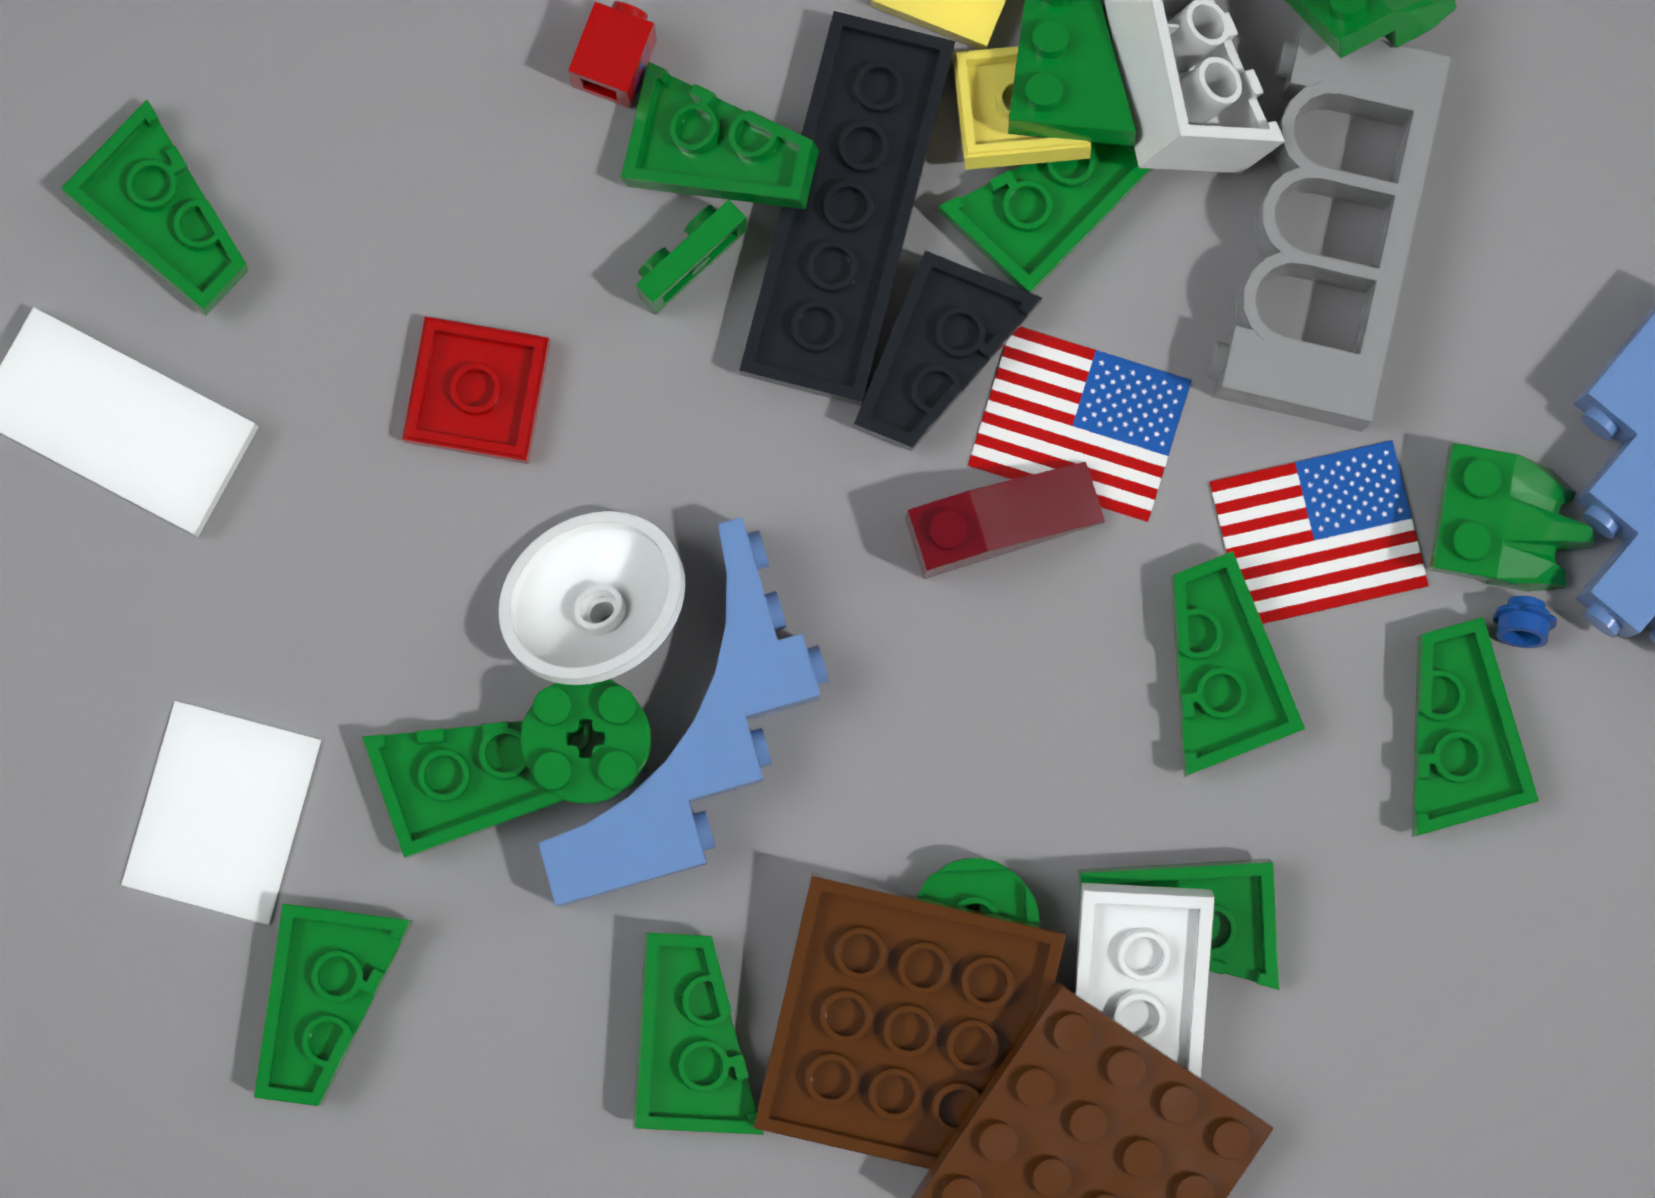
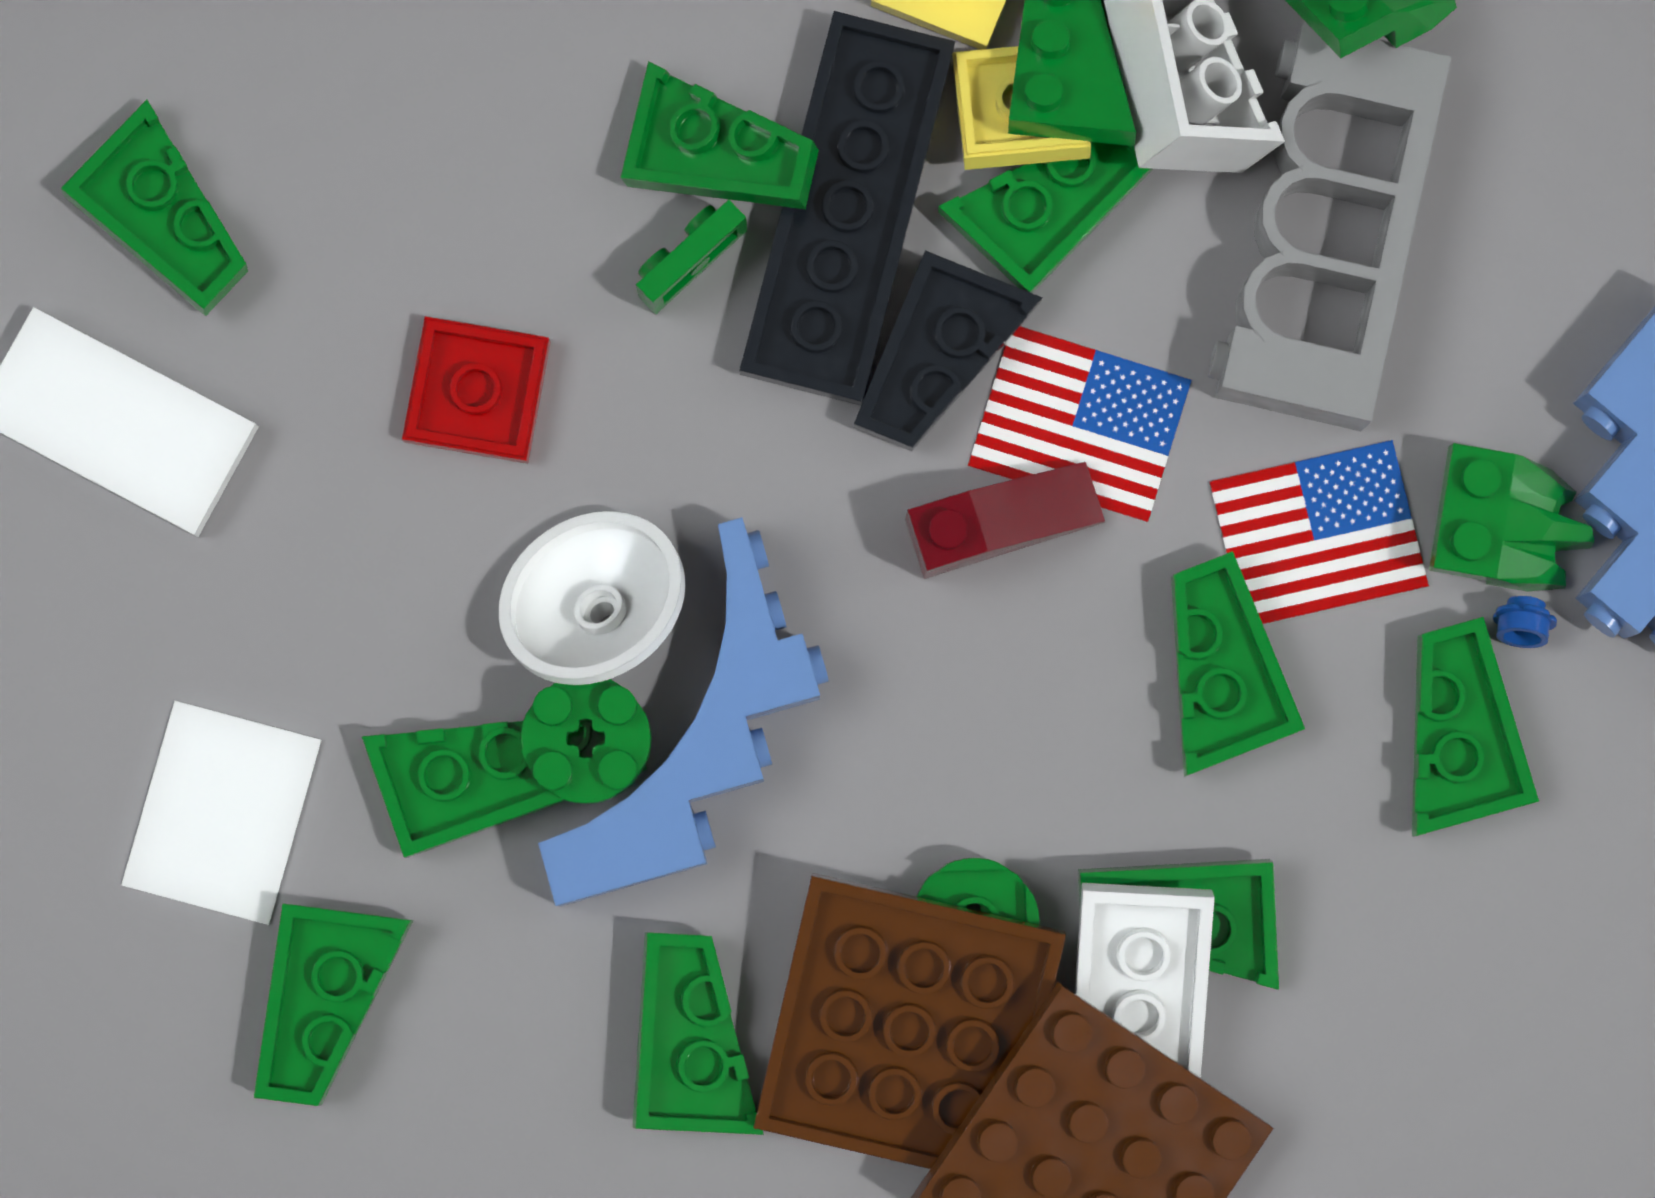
red brick [568,1,657,108] -> none

